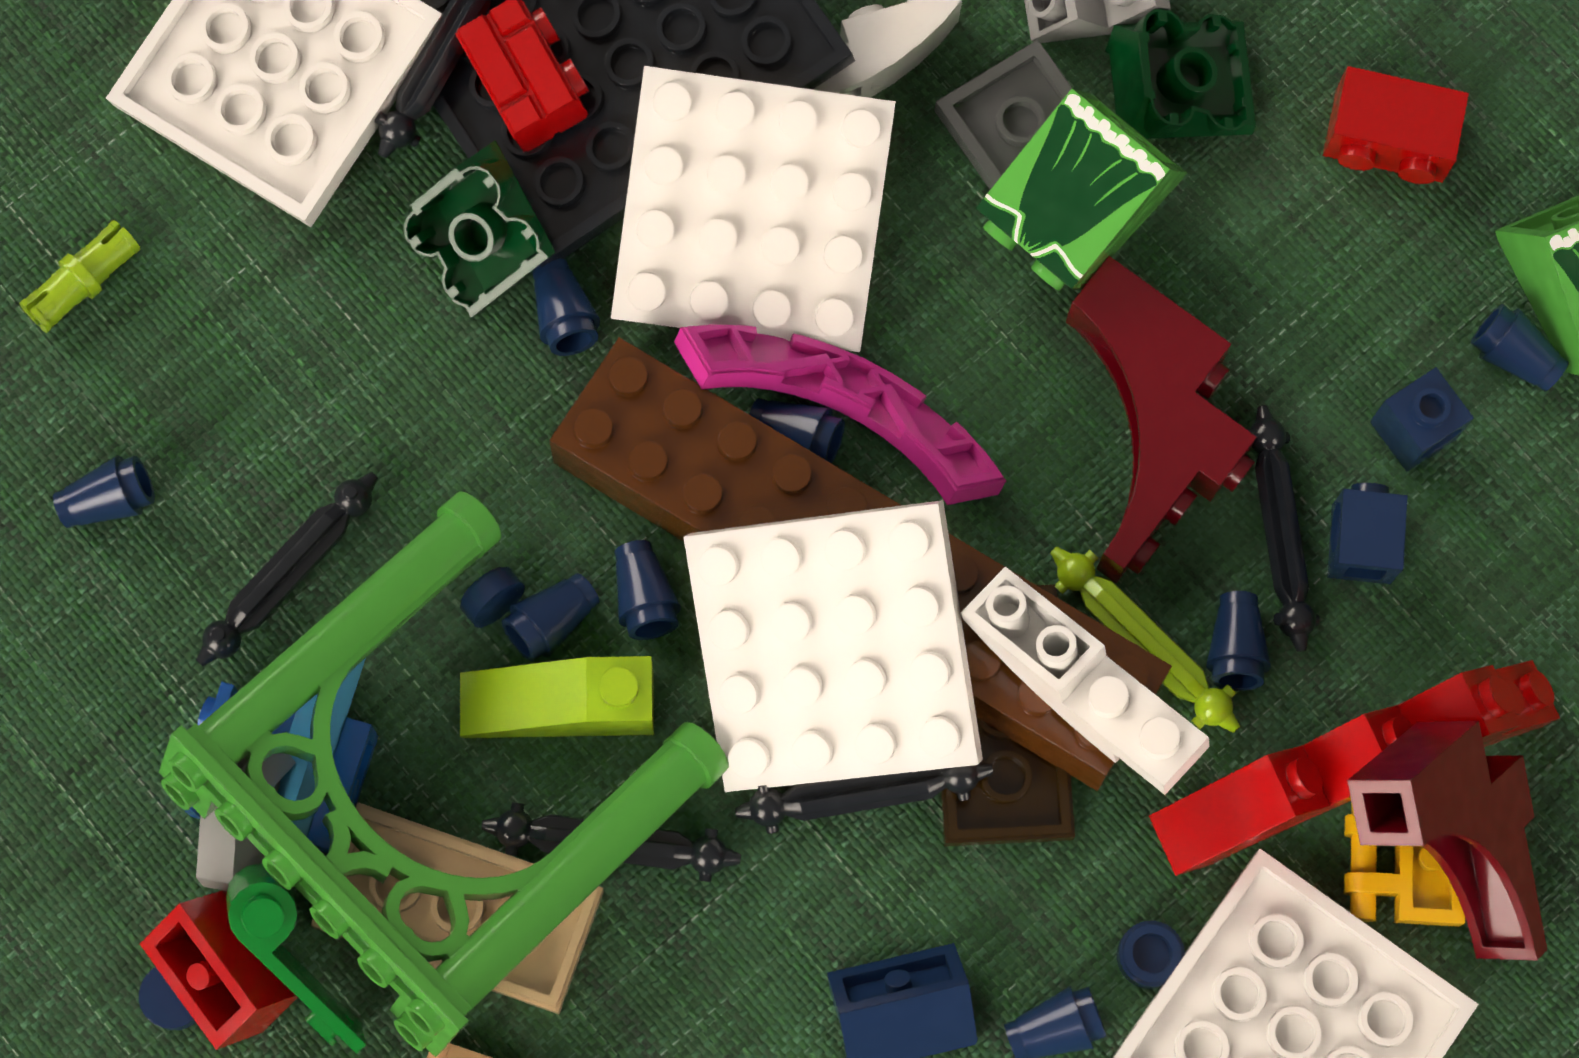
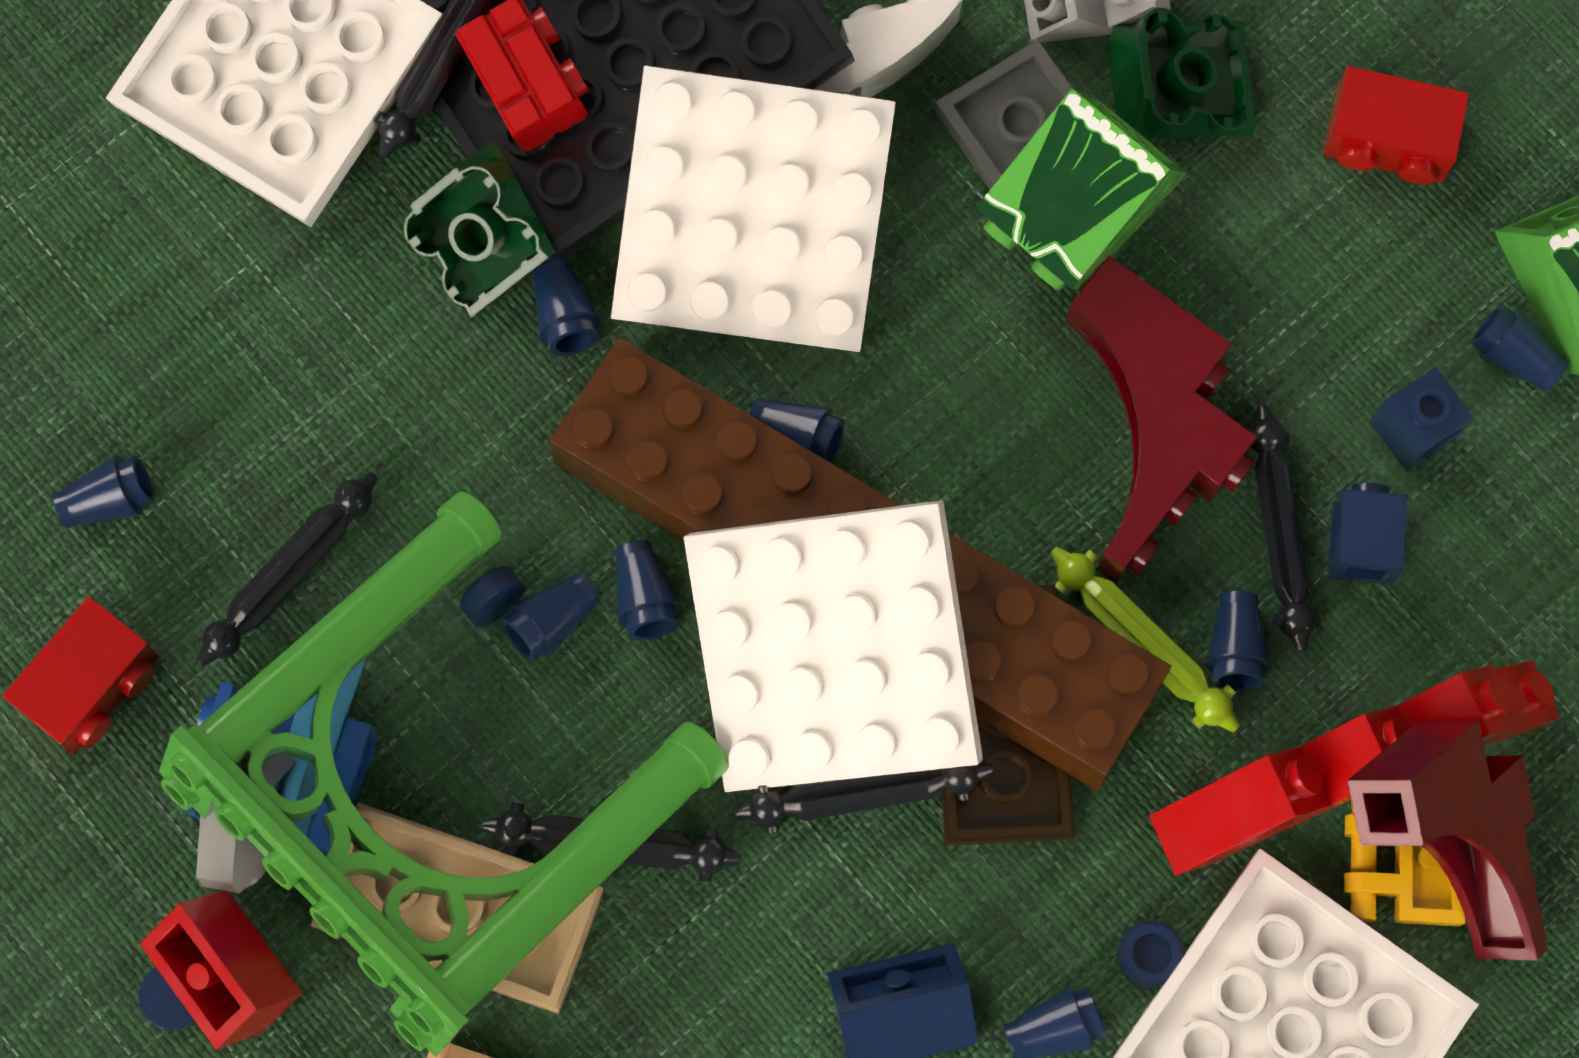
lime pin [19,220,141,333] -> none
green door [226,863,366,1054] -> none
lime slope [460,656,654,738] -> none
dark pink tile [674,324,1006,505] -> none
white slope [961,567,1210,795] -> none
none -> red brick [2,596,159,755]

